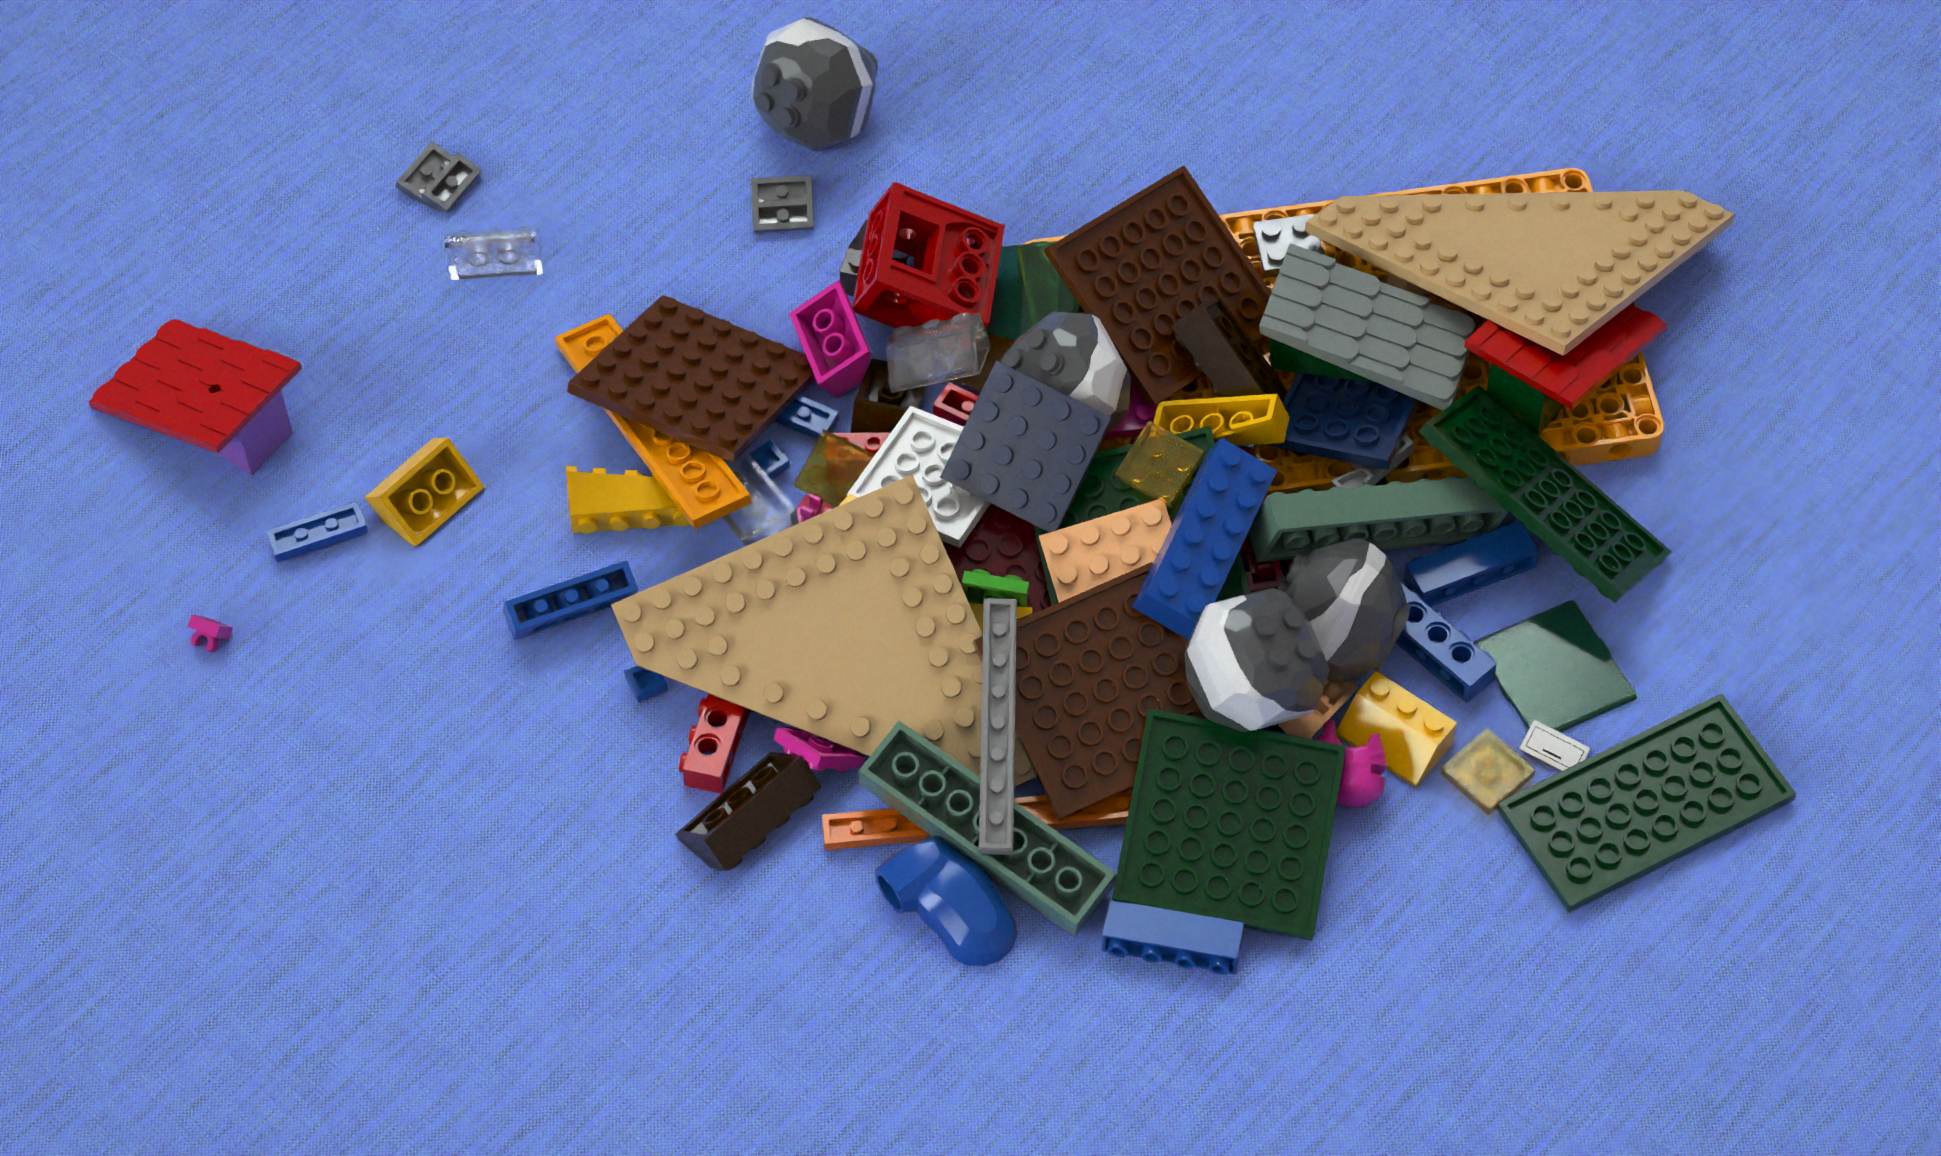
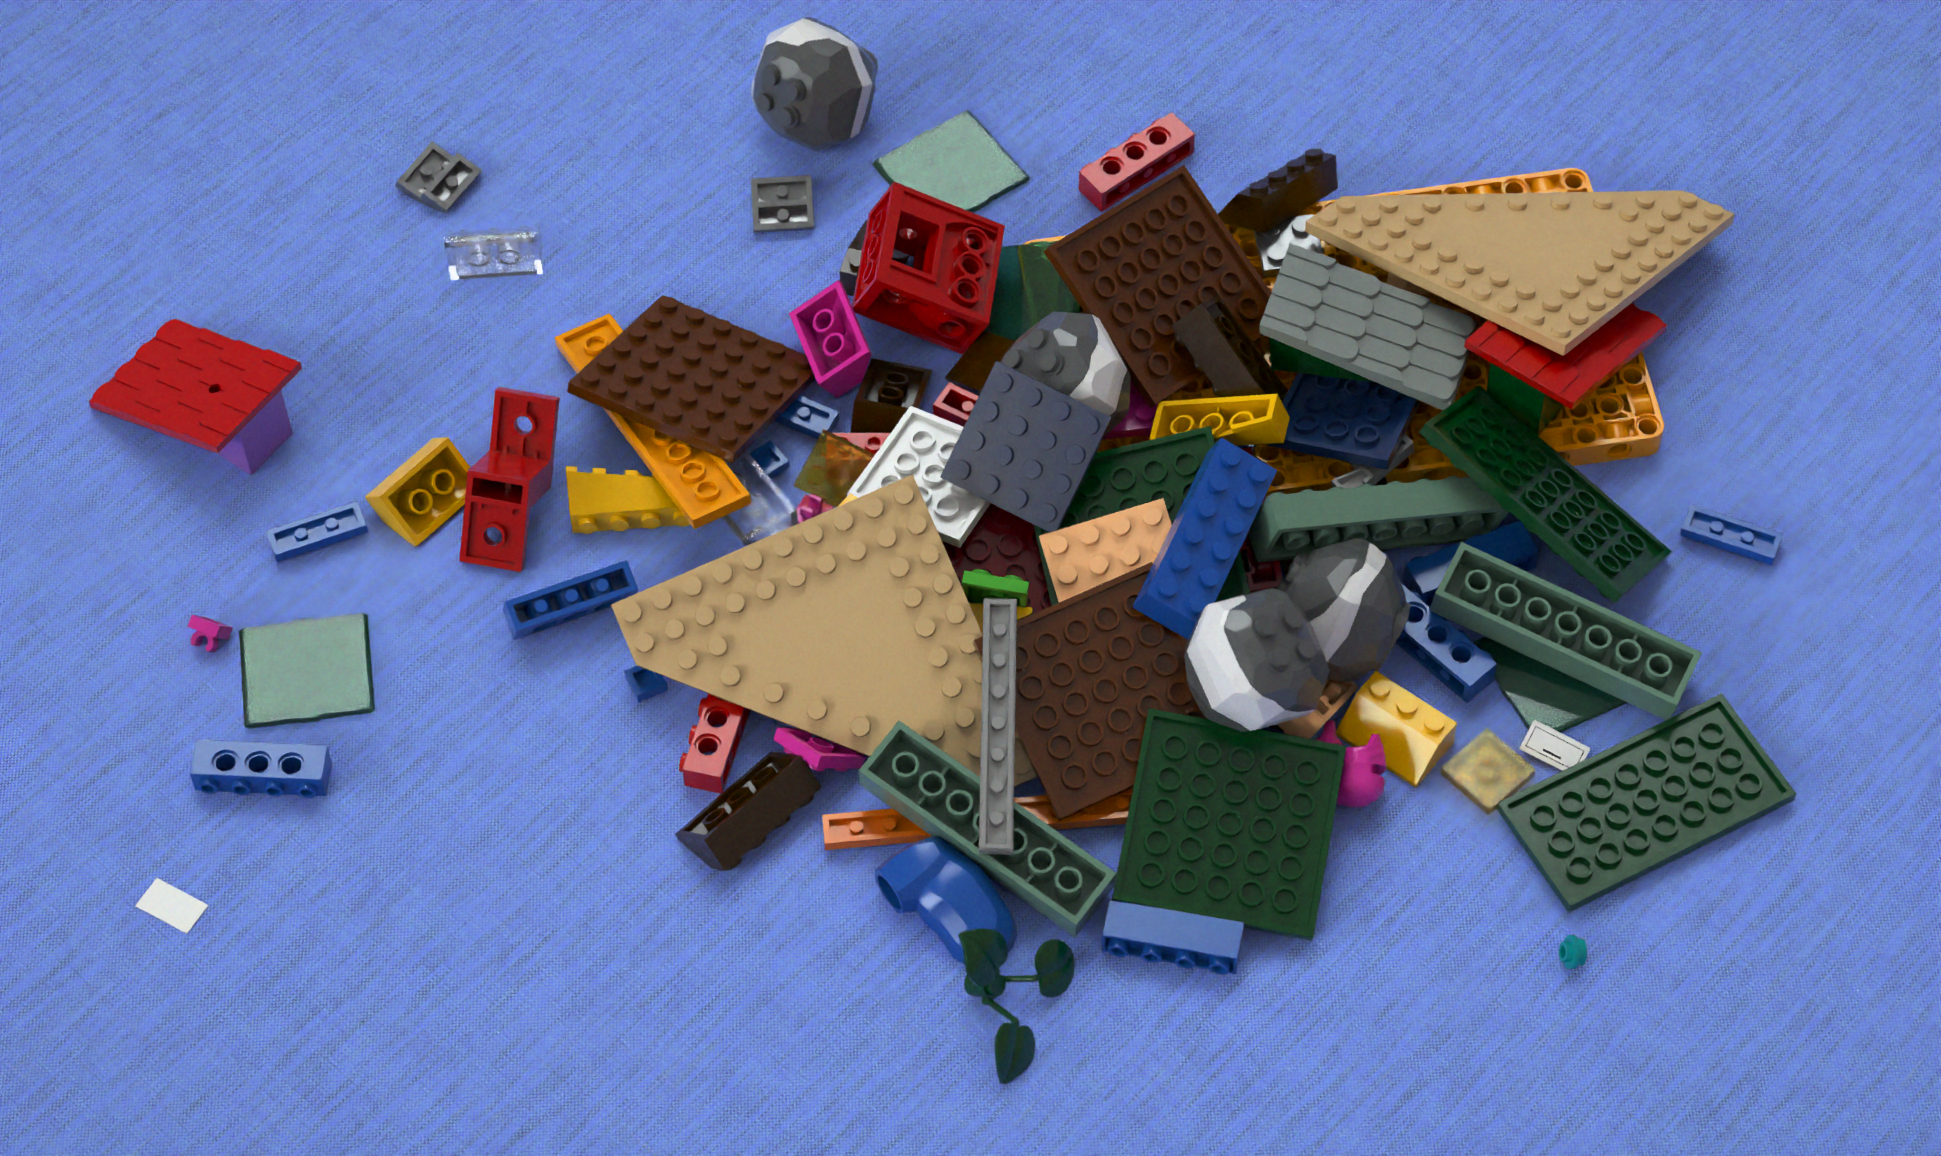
clear slope [886,313,991,393] -> none
clear yellow plate [1115,421,1205,508] -> none
none -> white sticker [135,878,209,934]
none -> blue brick [190,740,332,798]
none -> clear green piece [239,613,375,729]
none -> red bracket [459,387,560,572]
none -> clear green piece [872,110,1030,213]
none -> dark green plant [958,928,1075,1084]
none -> red brick [1079,112,1195,212]
none -> dark brown slope [1218,149,1338,233]
none -> sand green brick [1429,542,1702,720]
none -> teal plate [1559,935,1587,969]
none -> blue plate [1680,504,1783,565]

